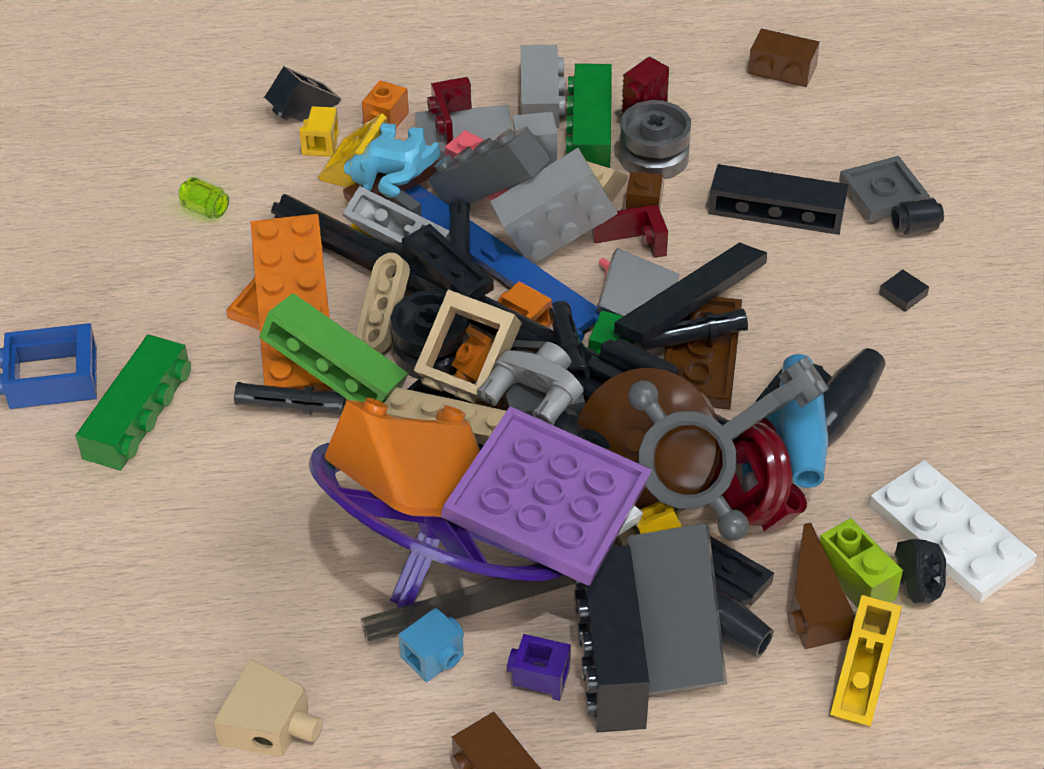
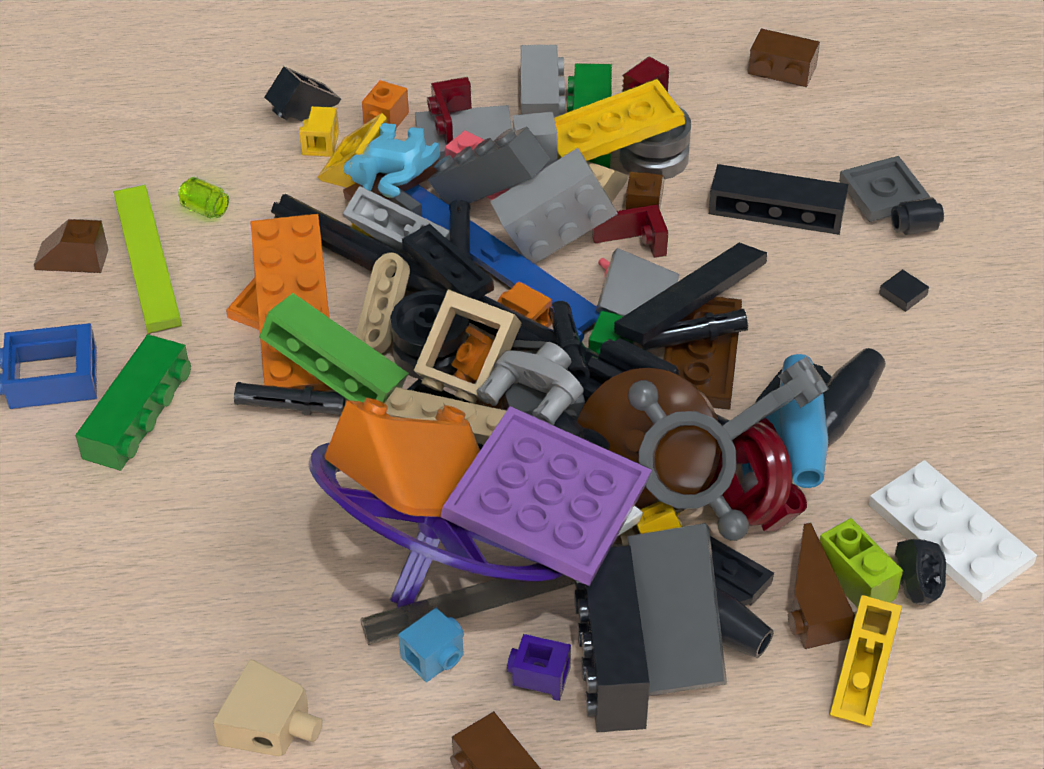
none -> reddish brown slope [34,219,108,273]
none -> lime tile [113,184,182,333]
none -> yellow plate [554,79,685,161]

